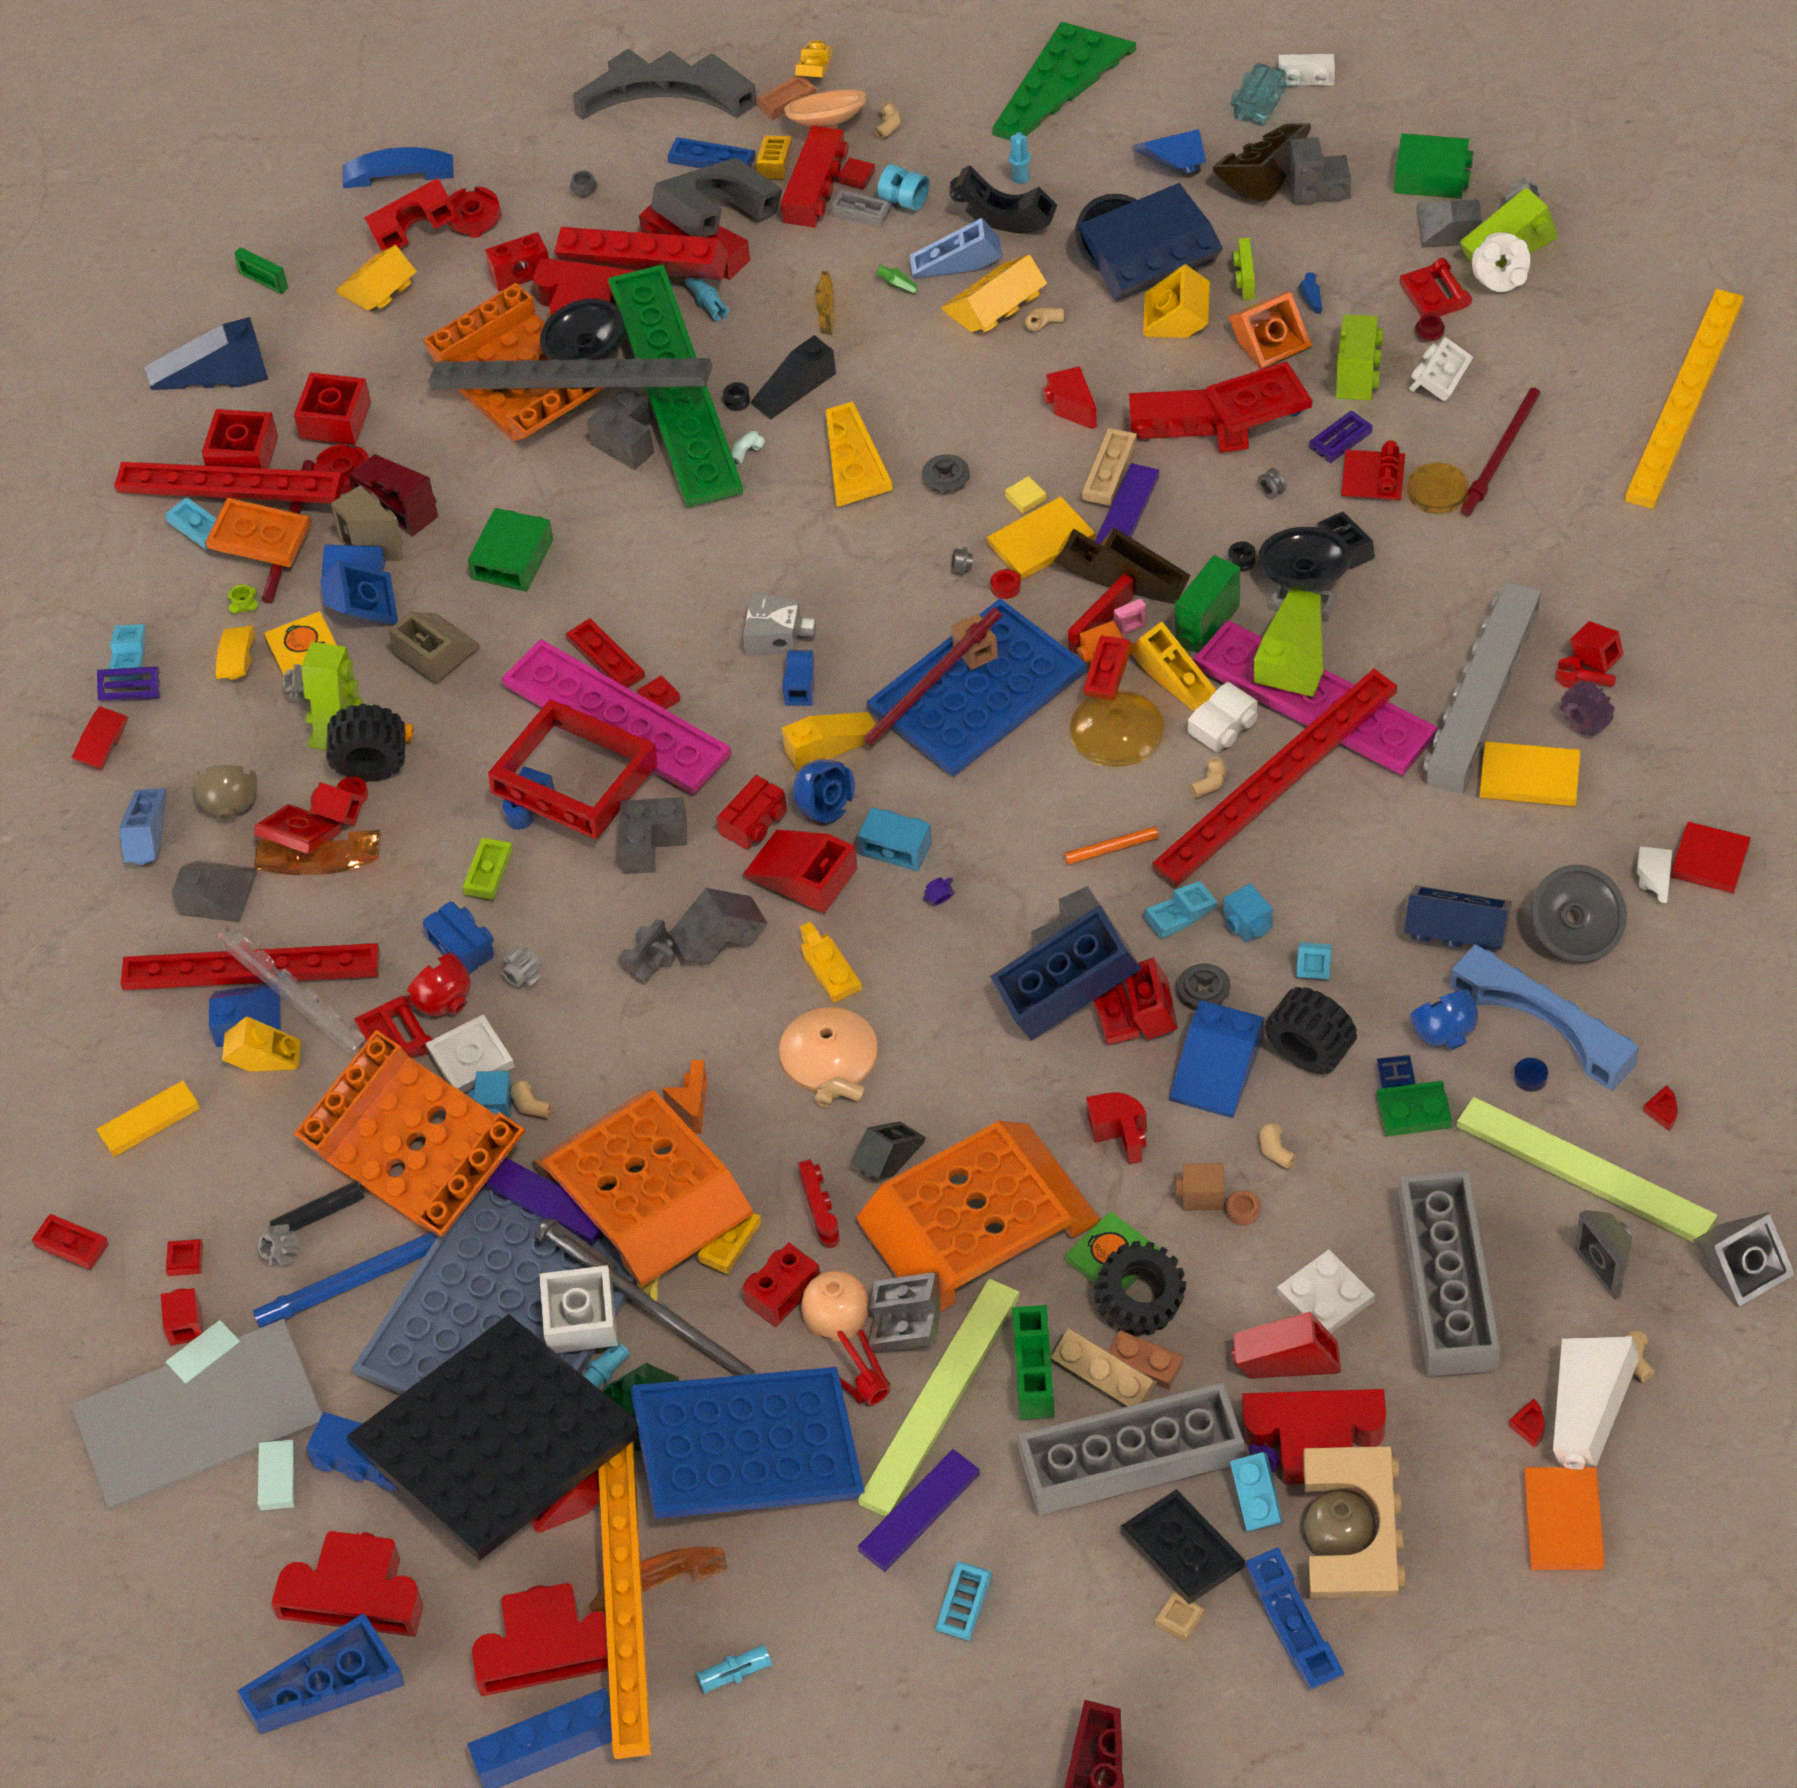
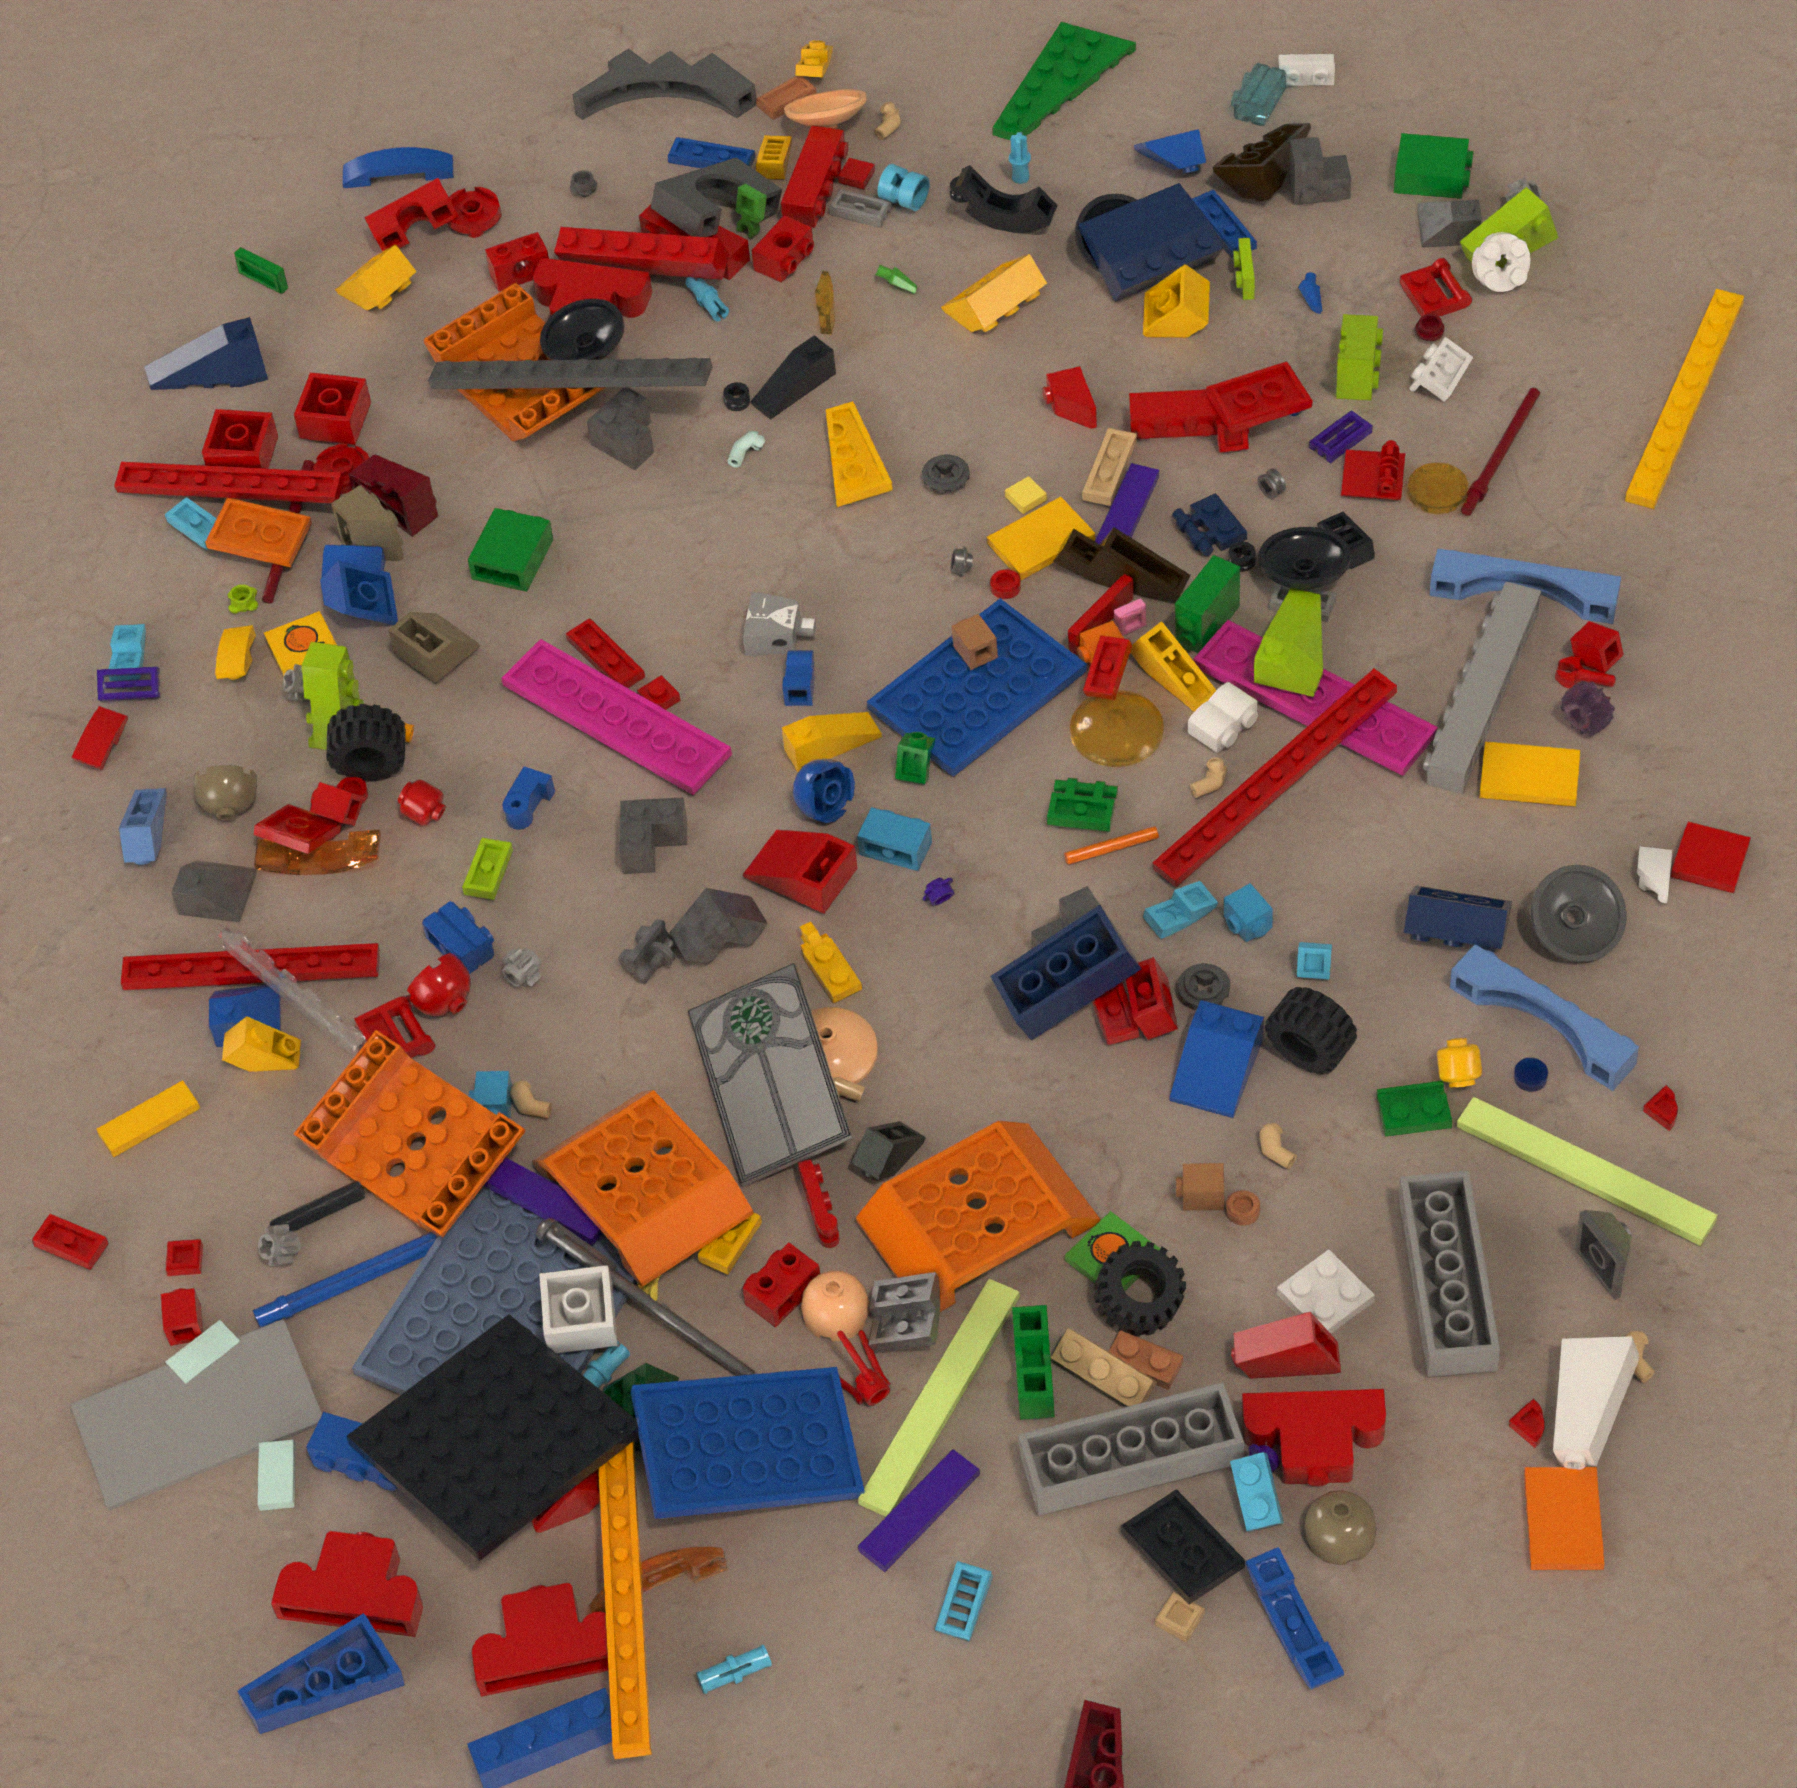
white plate [425,1014,515,1093] -> none
red window [488,699,657,840] -> none
green plate [608,264,743,508] -> none
orange slope [662,1060,708,1134] -> none
red brick [716,775,787,850] -> none
dark red bar [862,607,1003,747] -> none
medium blue slope [909,218,1003,279] -> none
tan arm [1025,308,1064,332] -> none
red brick [1086,1092,1147,1165] -> none
orange slope [1228,292,1312,369] -> none
tan arch [1303,1446,1405,1599] -> none
clear blue tile [1377,1055,1416,1089] -> none
blue cylinder [1410,990,1478,1050] -> none
flat silver slope [1693,1213,1795,1307] -> none
none -> red head [397,779,446,826]
none -> light grey piece [688,963,853,1187]
none -> bright green plate [735,184,767,238]
none -> red brick [751,215,814,283]
none -> green bracket [895,732,935,784]
none -> green plate [1047,778,1118,832]
none -> dark blue plate [1172,493,1247,556]
none -> blue tile [1192,190,1257,259]
none -> medium blue arch [1430,548,1621,624]
none -> yellow head [1437,1038,1482,1087]

